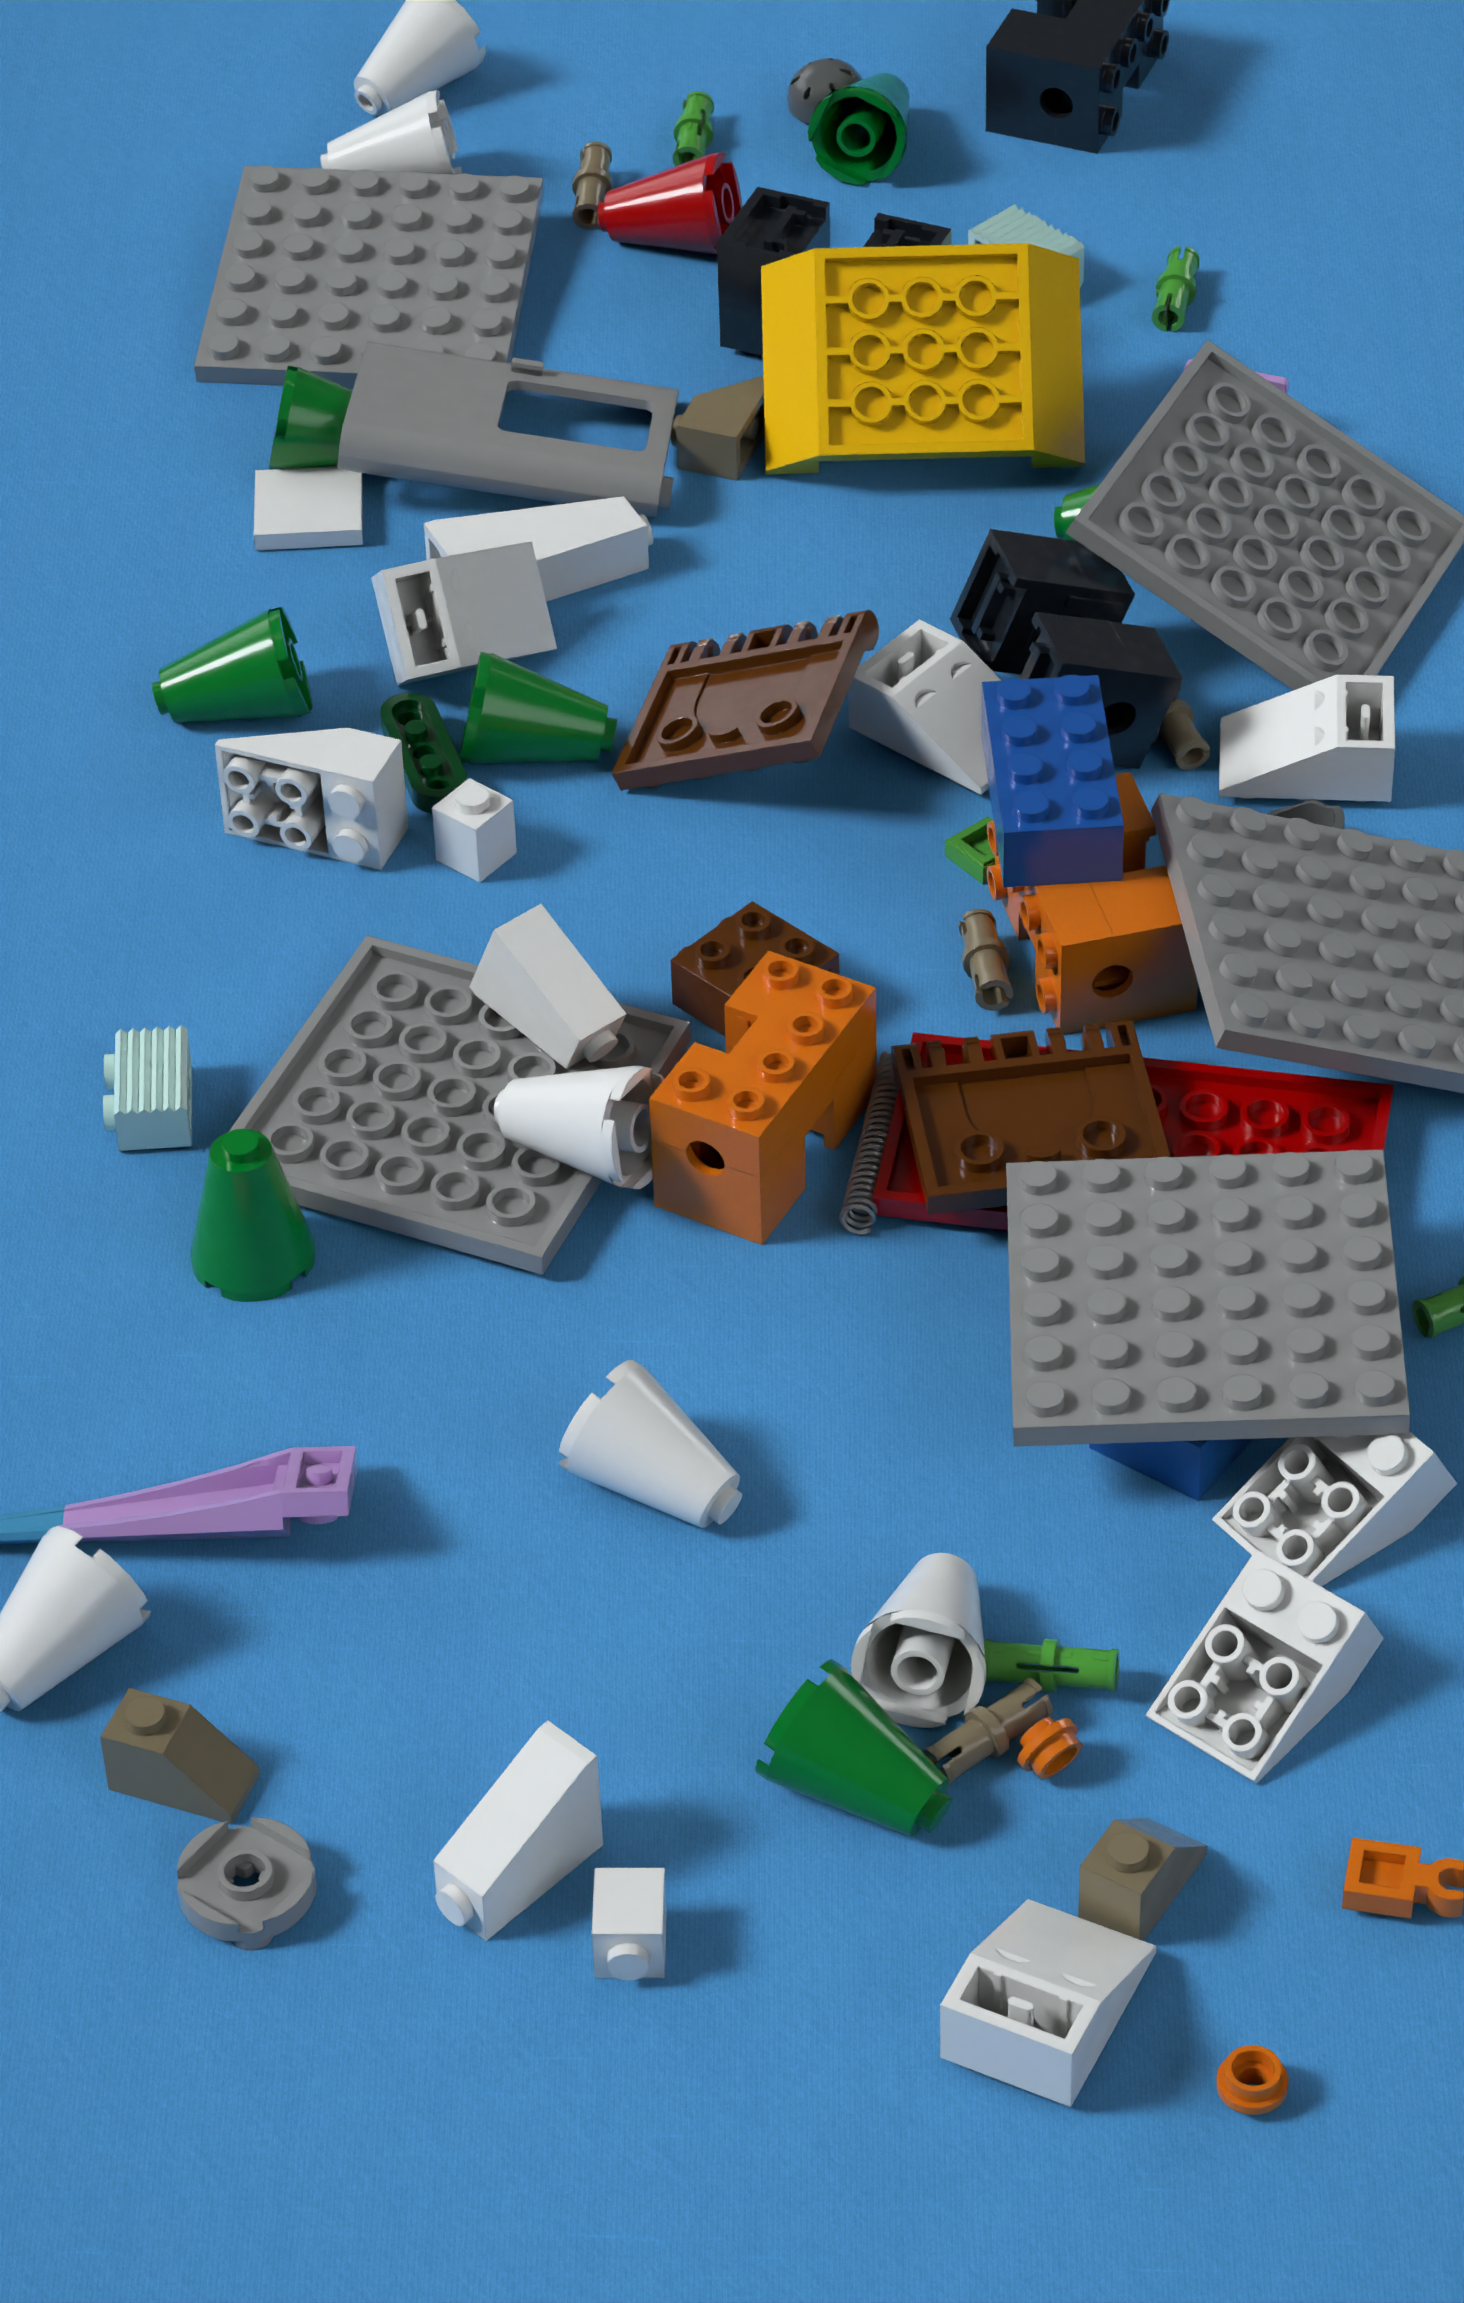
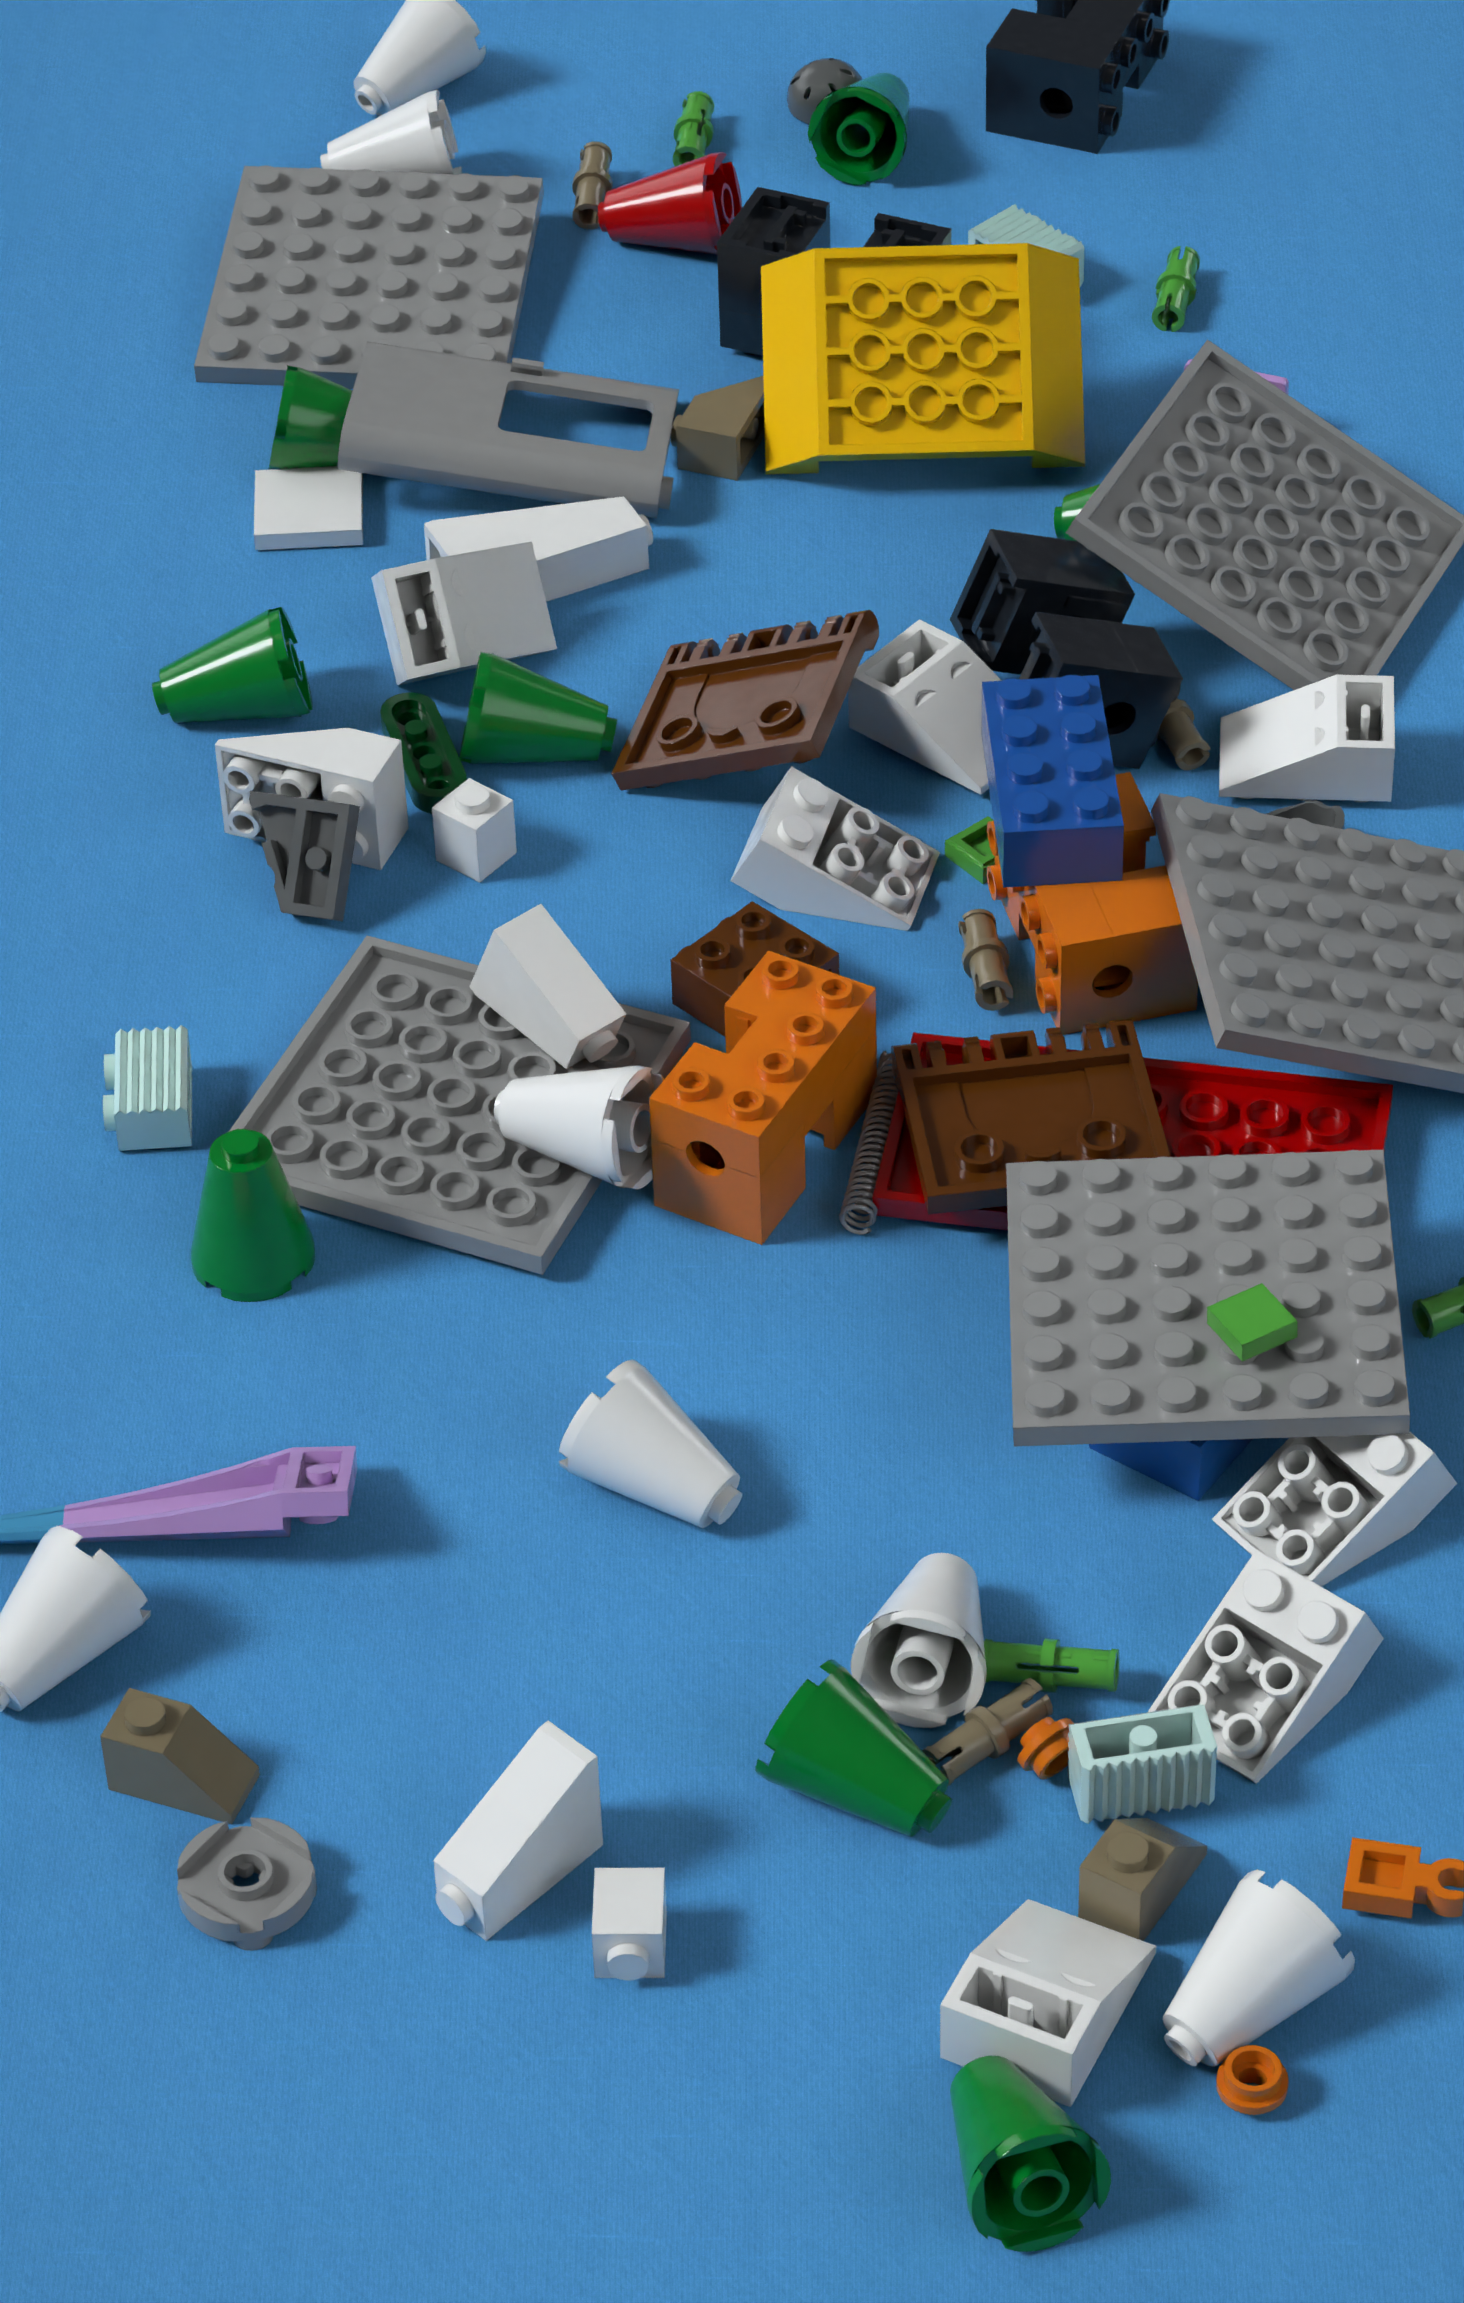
none -> dark grey wing [249,791,360,921]
none -> white slope [730,766,940,931]
none -> green cone [950,2056,1111,2252]
none -> light aqua brick [1067,1704,1217,1824]
none -> white cone [1163,1869,1355,2067]
none -> bright green tile [1207,1283,1298,1362]

